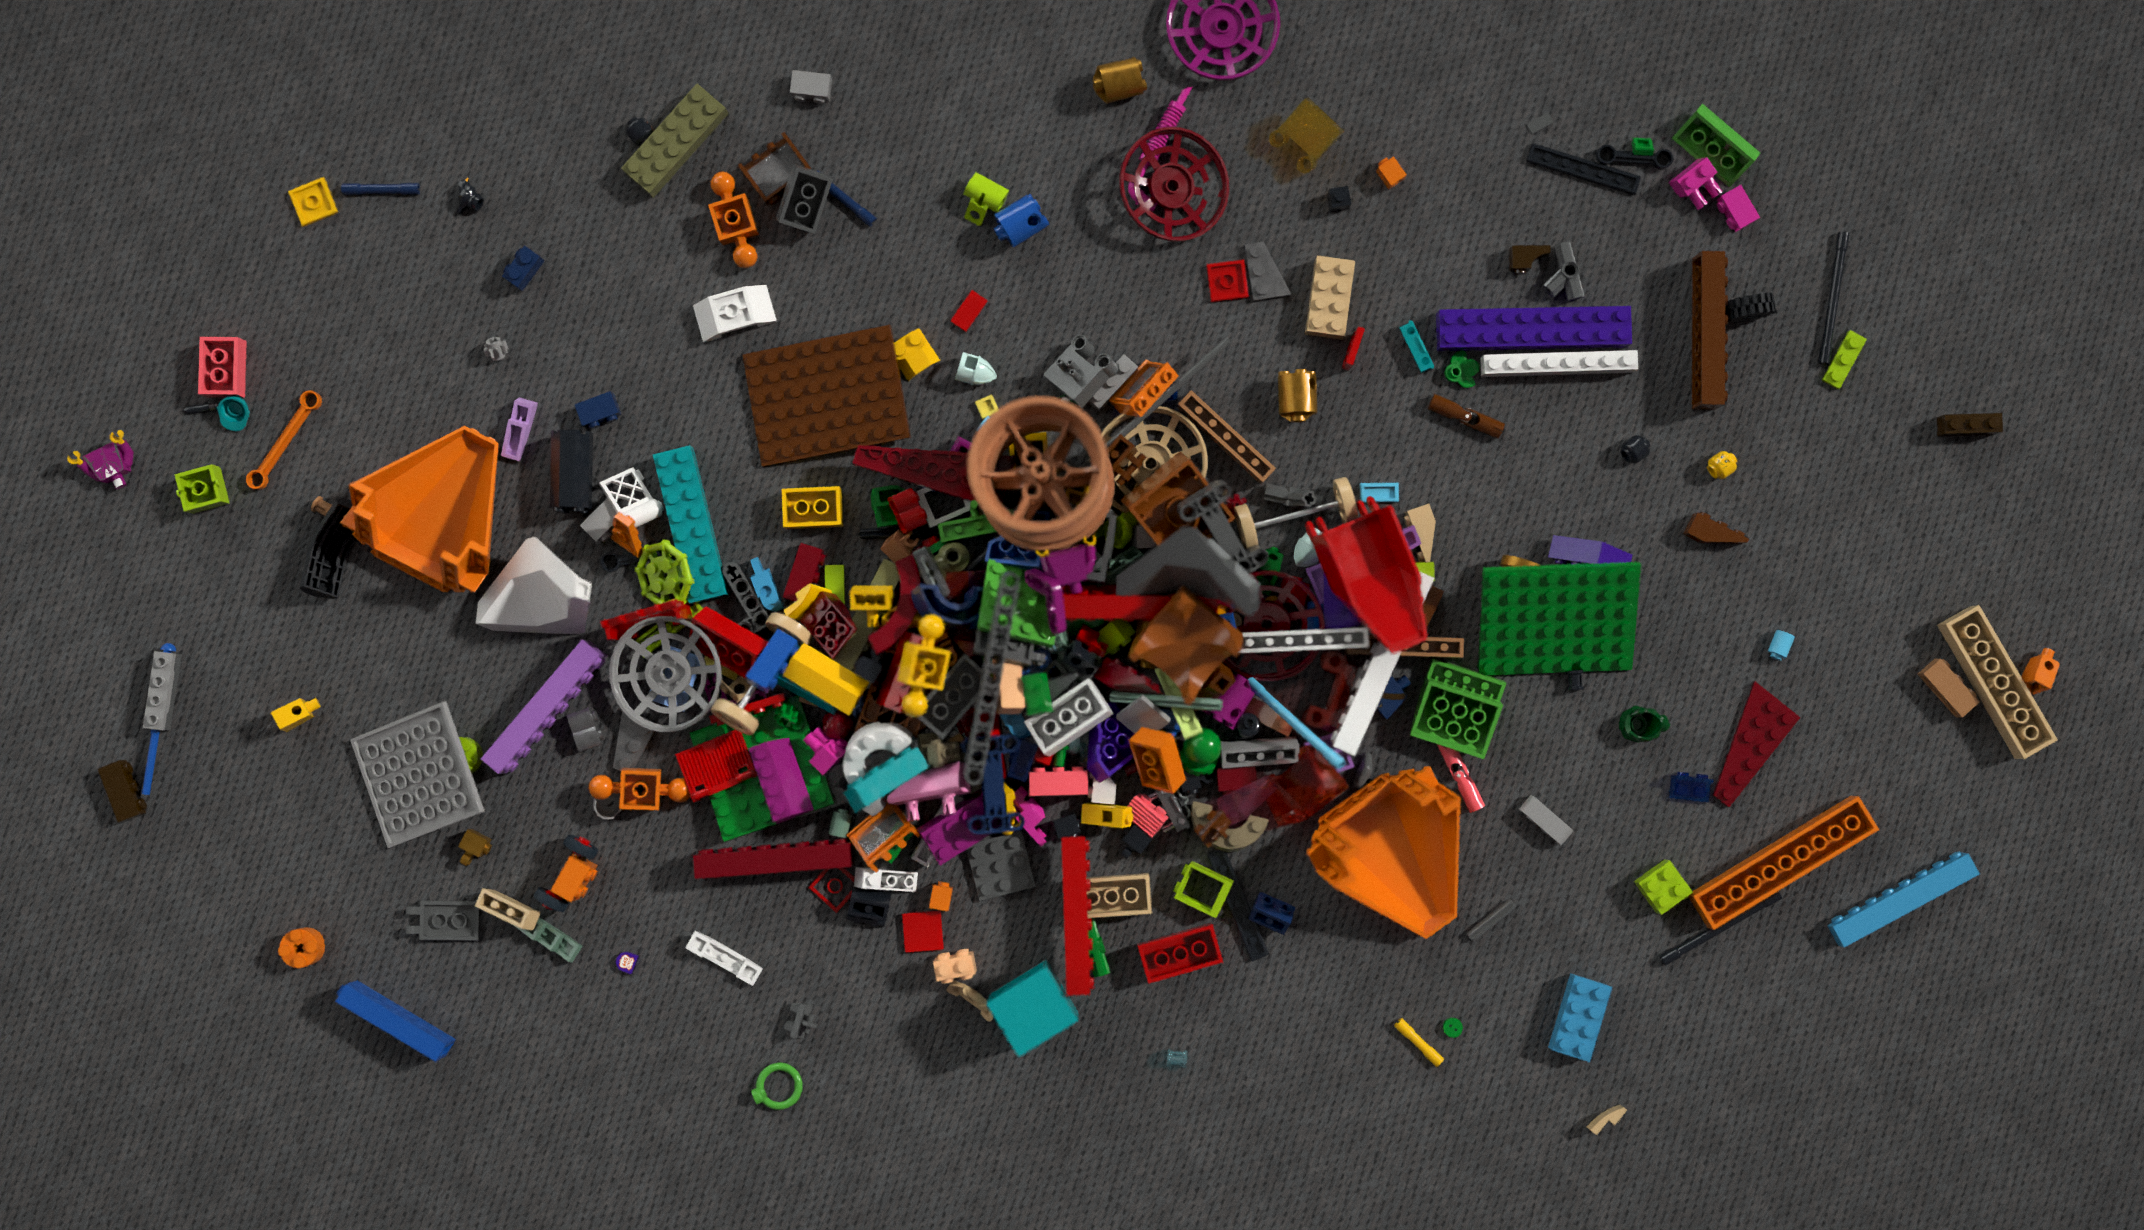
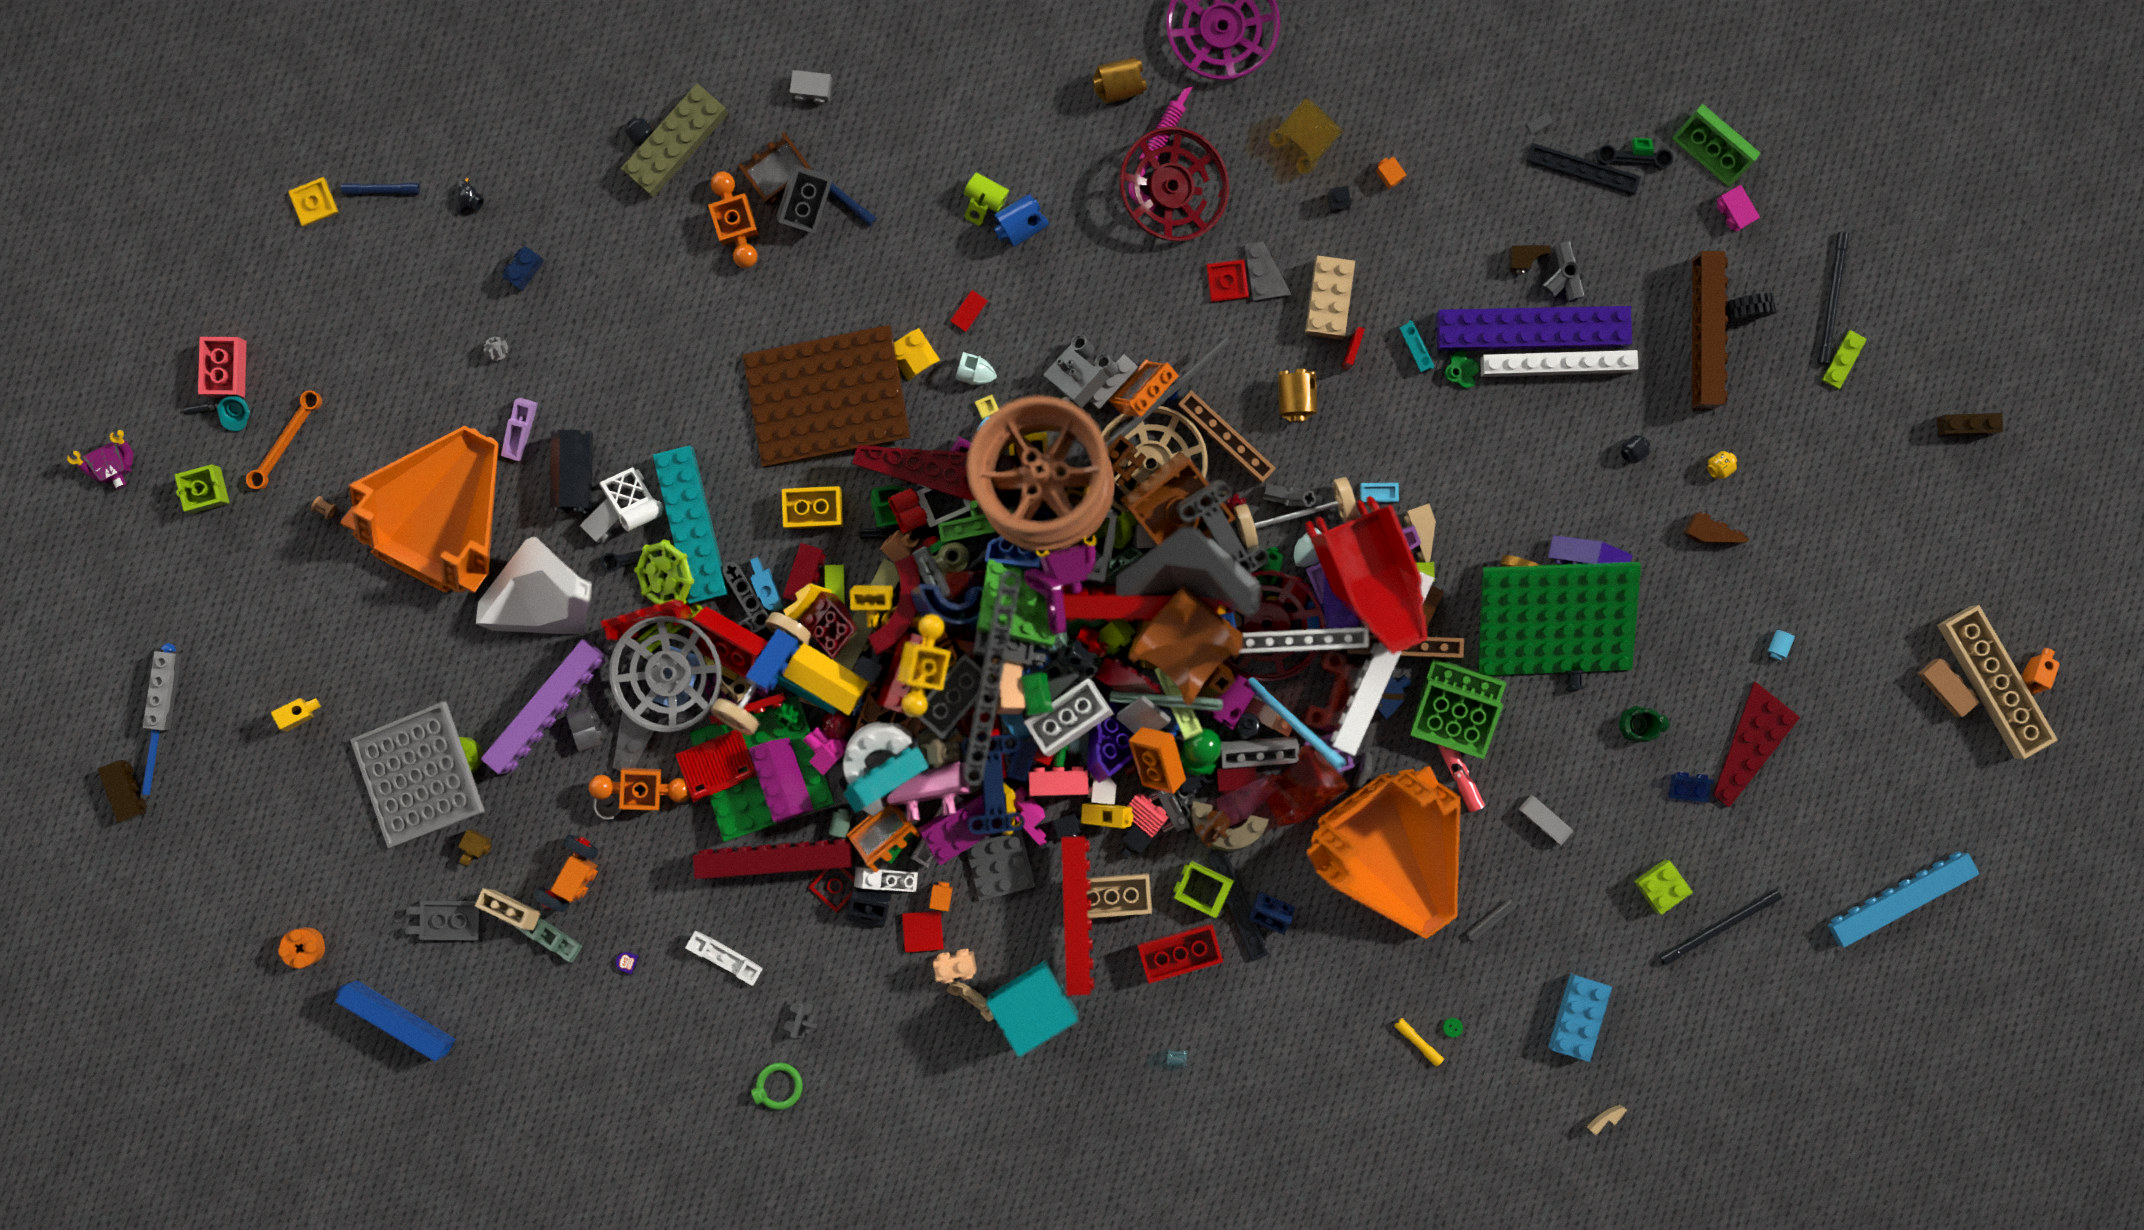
black piece [300,497,356,599] -> none
dark blue brick [574,391,621,429] -> none
orange wing [610,511,643,558] -> none
white slope [693,285,777,342] -> none
green piece [1088,918,1110,978] -> none
reddish brown piece [1427,393,1505,439] -> none
dark pink brick [1668,157,1722,210] -> none
orange brick [1688,796,1879,930] -> none

